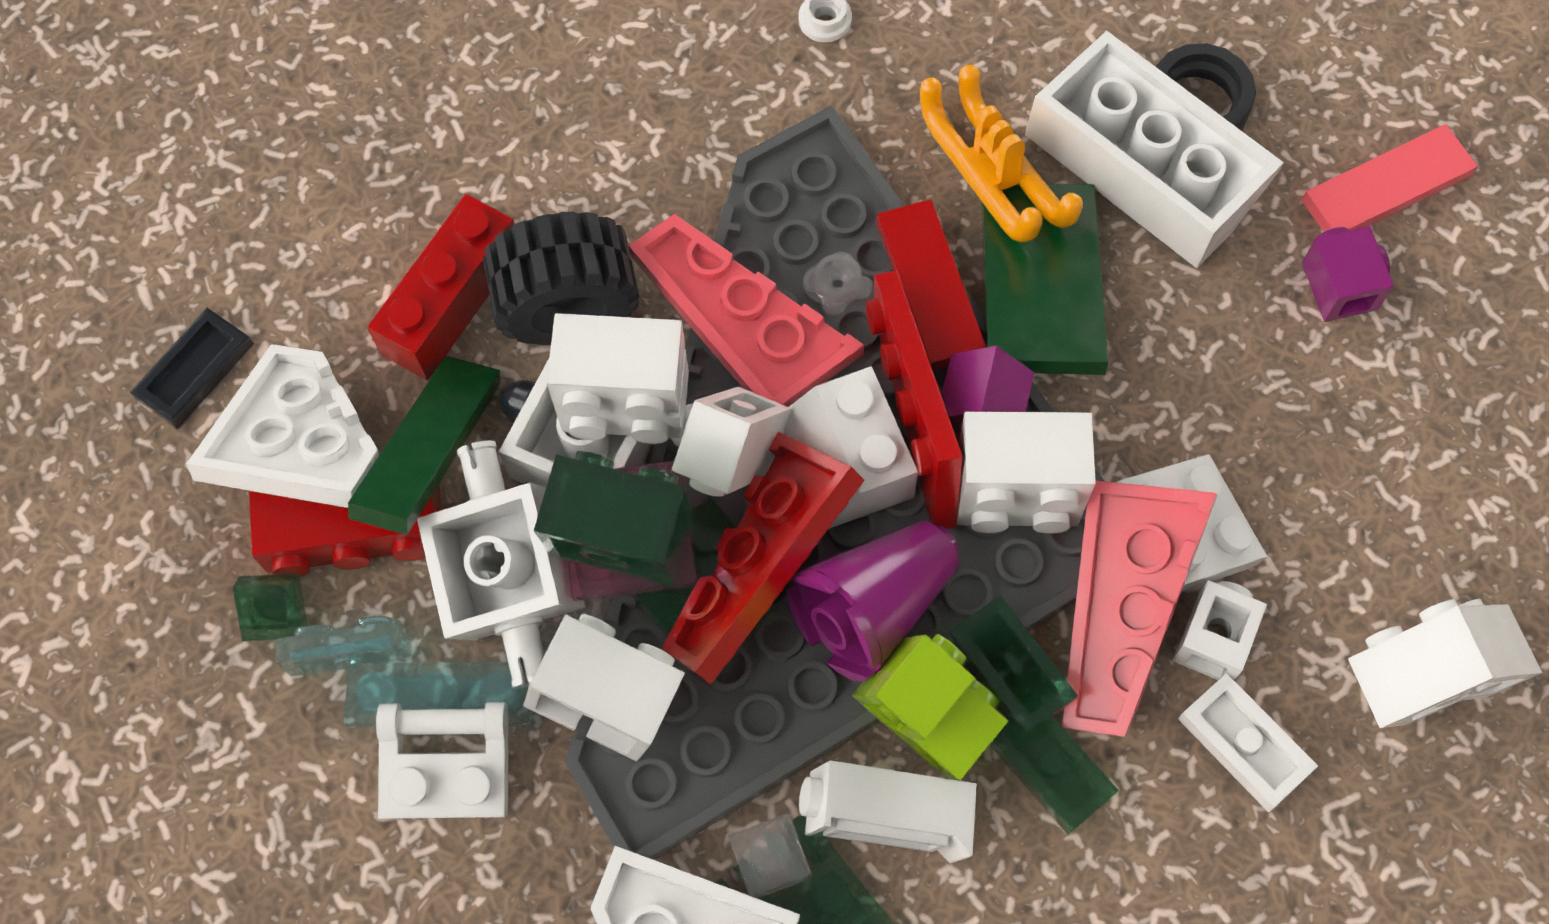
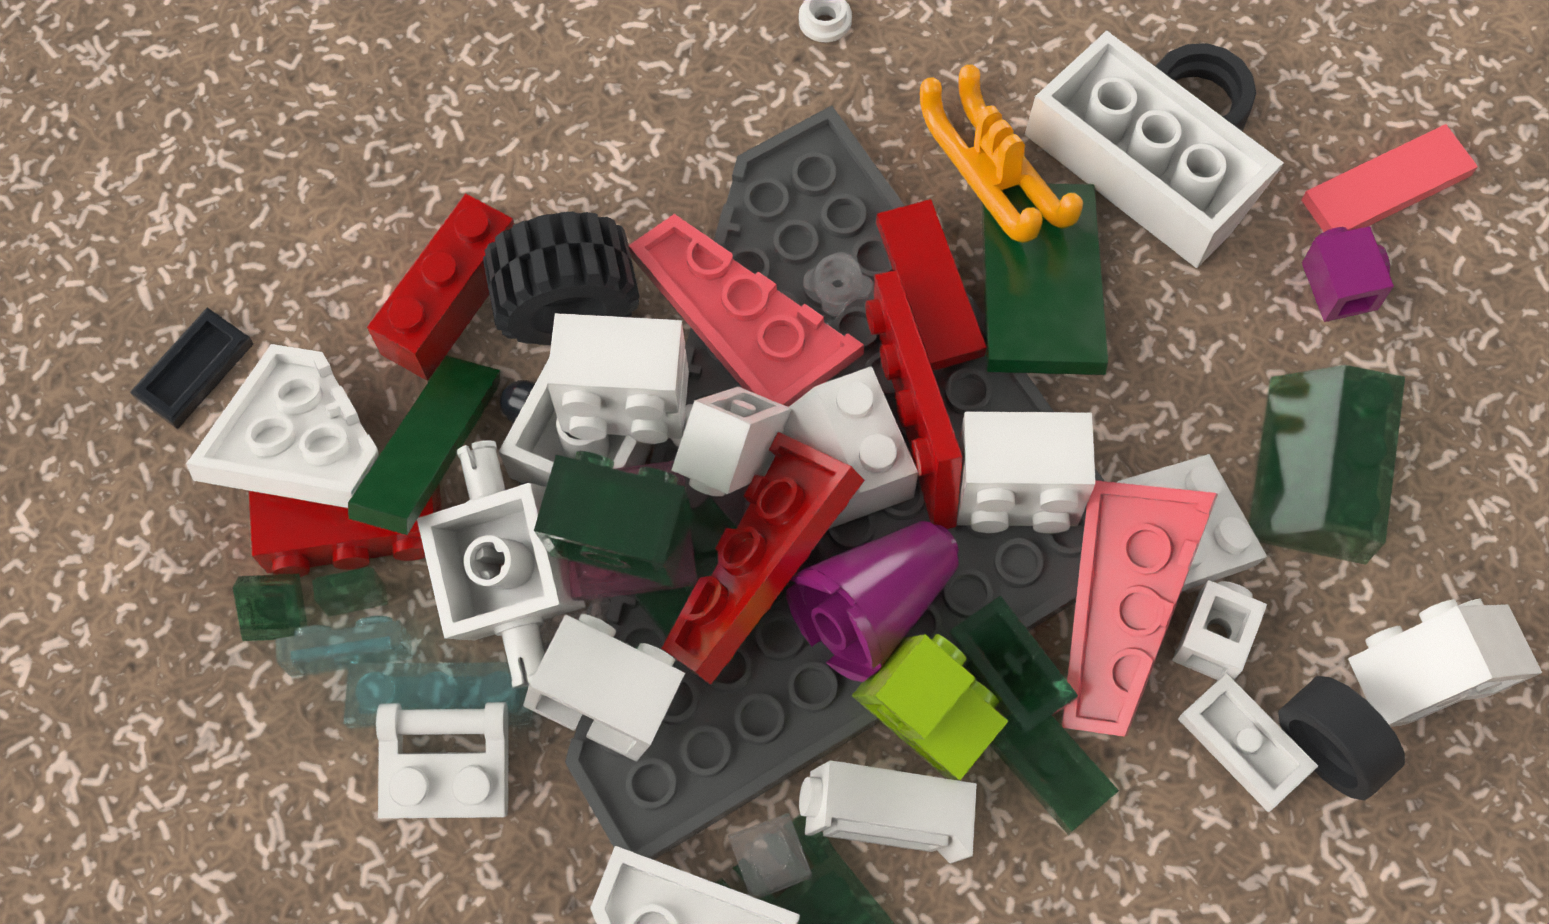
magenta brick [941,346,1034,438] -> none
none -> clear green tile [312,567,388,617]
none -> clear green slope [1248,365,1405,565]
none -> black tyre [1278,676,1405,801]

